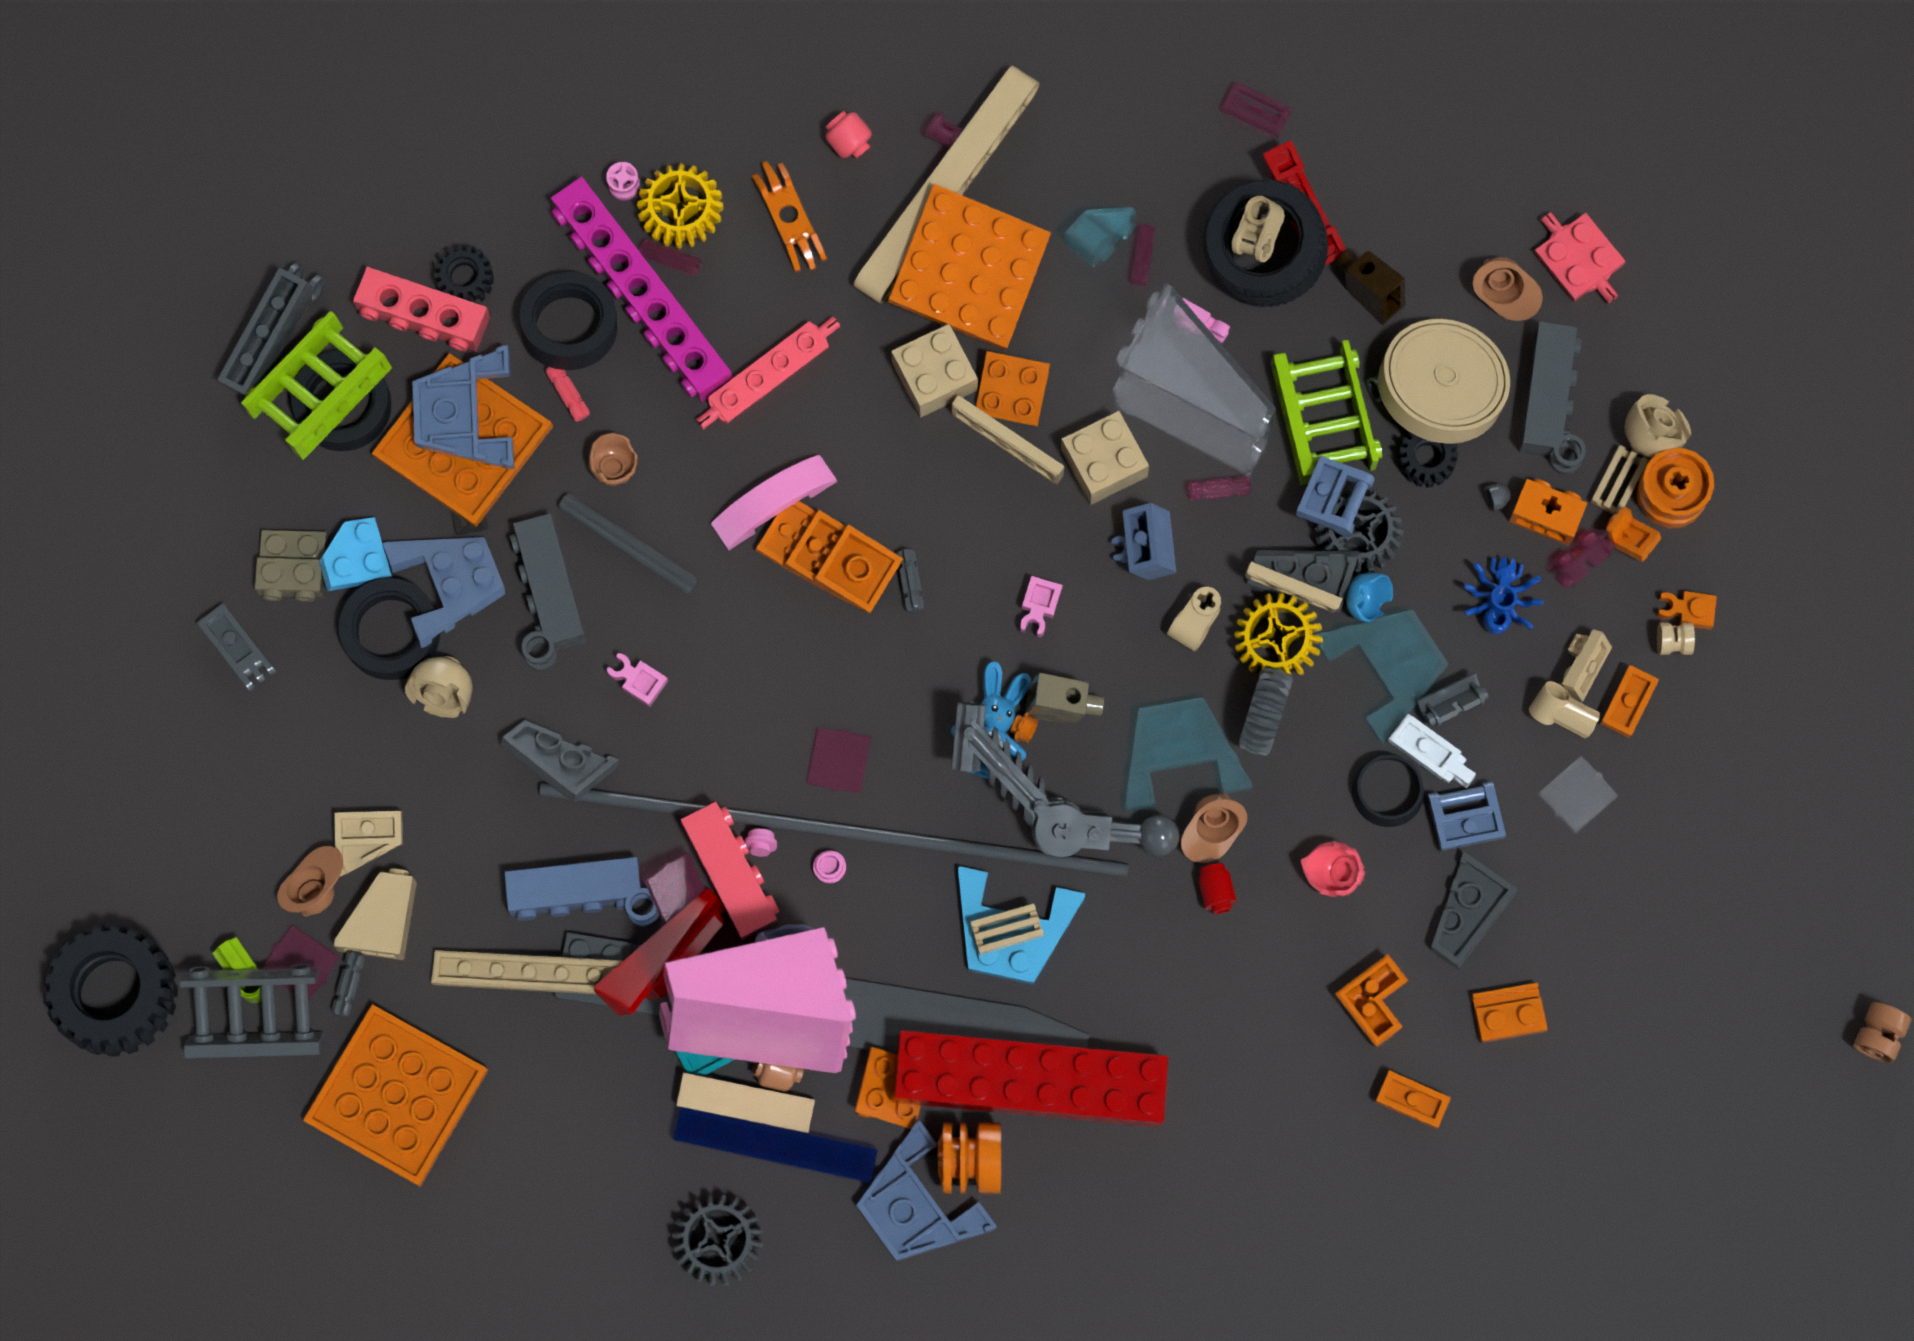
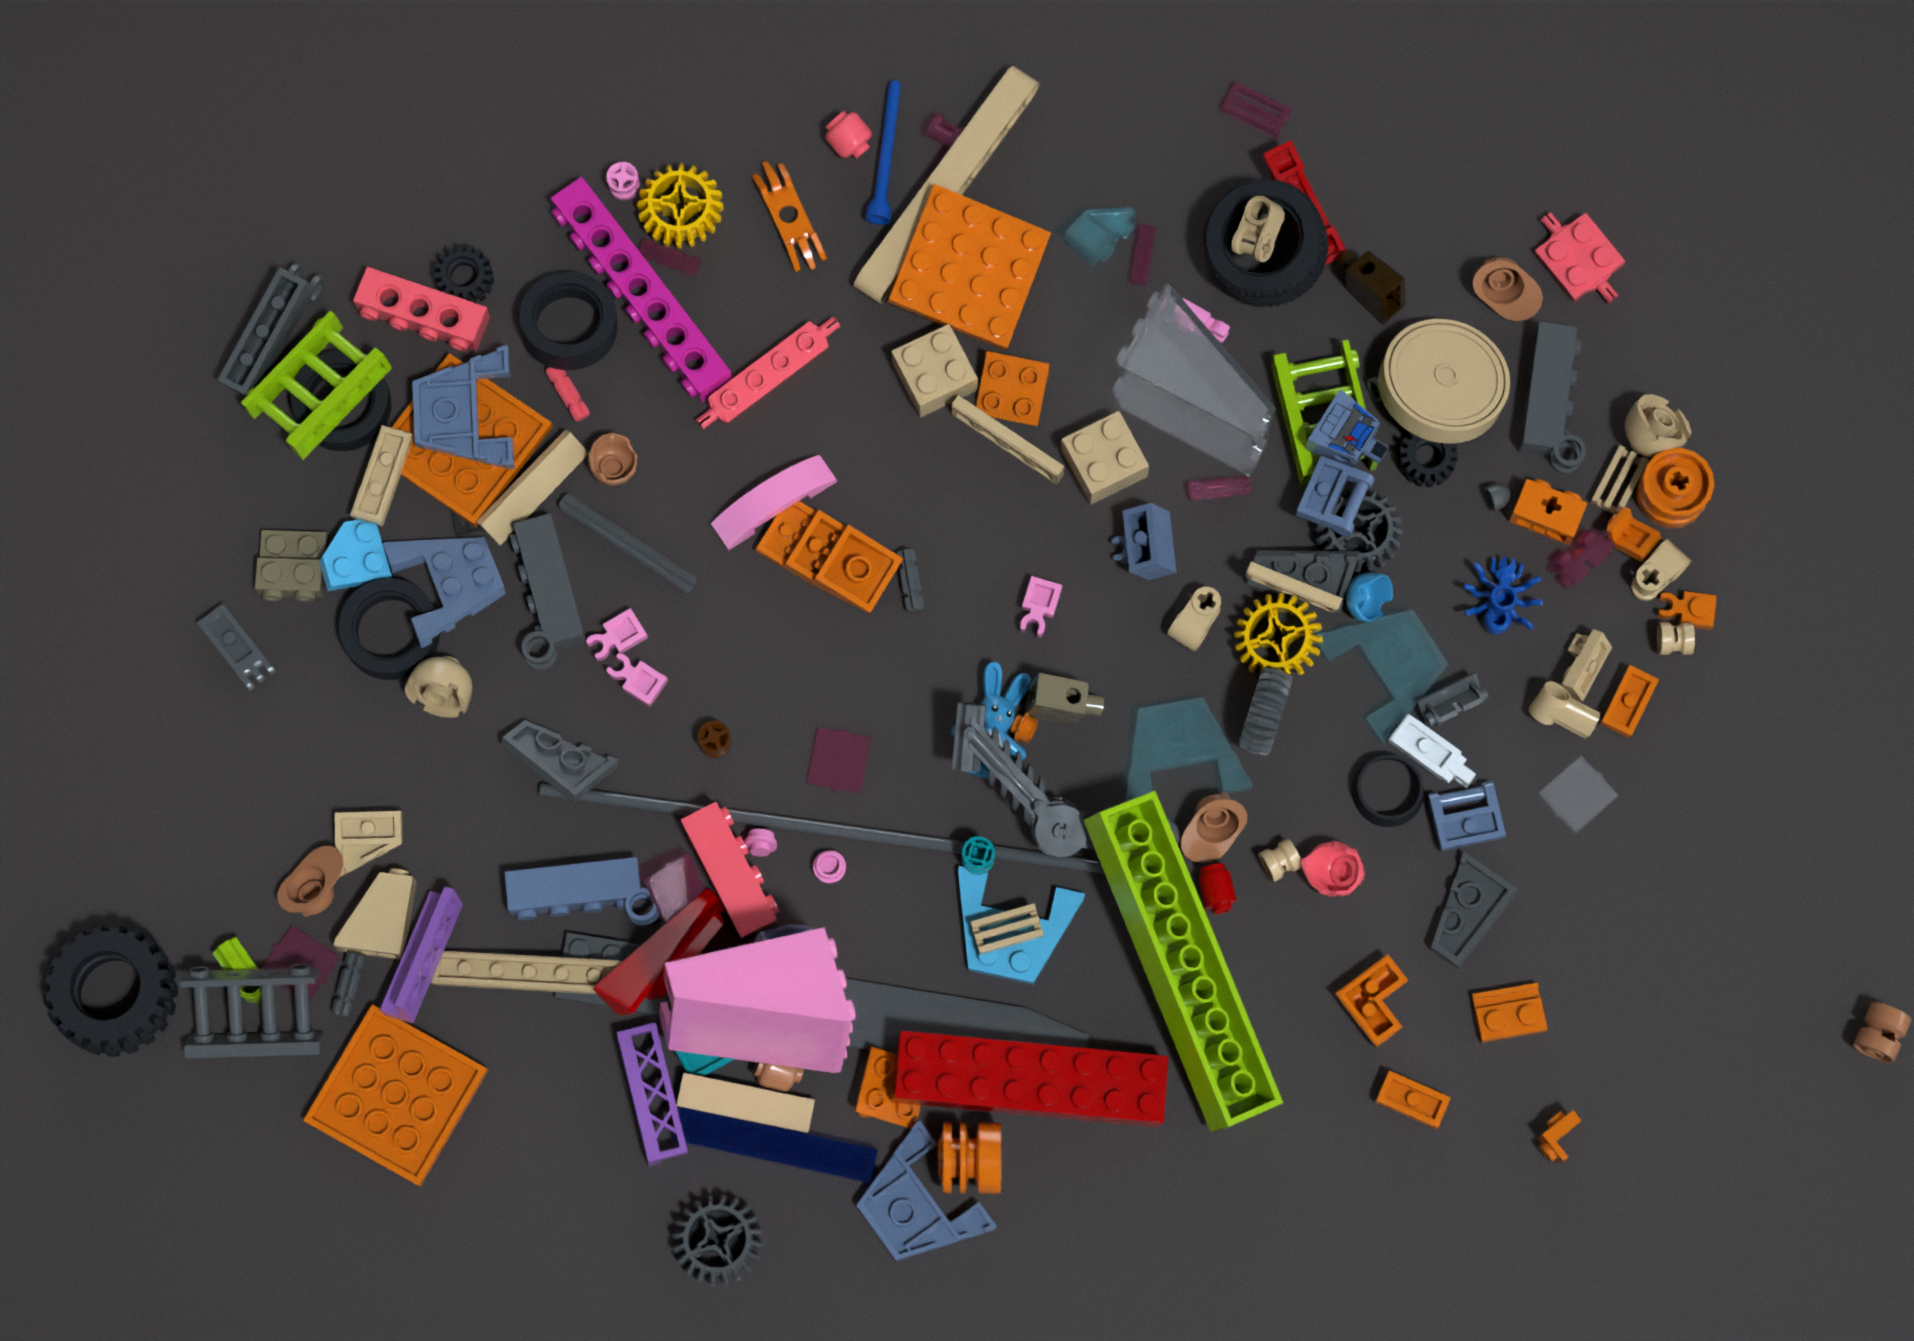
none -> tan tile [350,425,414,526]
none -> medium lavender fence [380,886,463,1023]
none -> tan tile [476,429,589,546]
none -> bright pink plate [586,608,648,661]
none -> medium lavender fence [617,1023,688,1167]
none -> reddish brown wheel [698,721,732,759]
none -> blue piece [865,80,901,225]
none -> teal wheel [962,836,995,875]
none -> lime brick [1083,791,1283,1132]
none -> tan wheel [1258,838,1302,883]
none -> torso [1305,389,1389,468]
none -> orange bracket [1538,1110,1582,1165]
none -> tan piece [1631,539,1692,601]

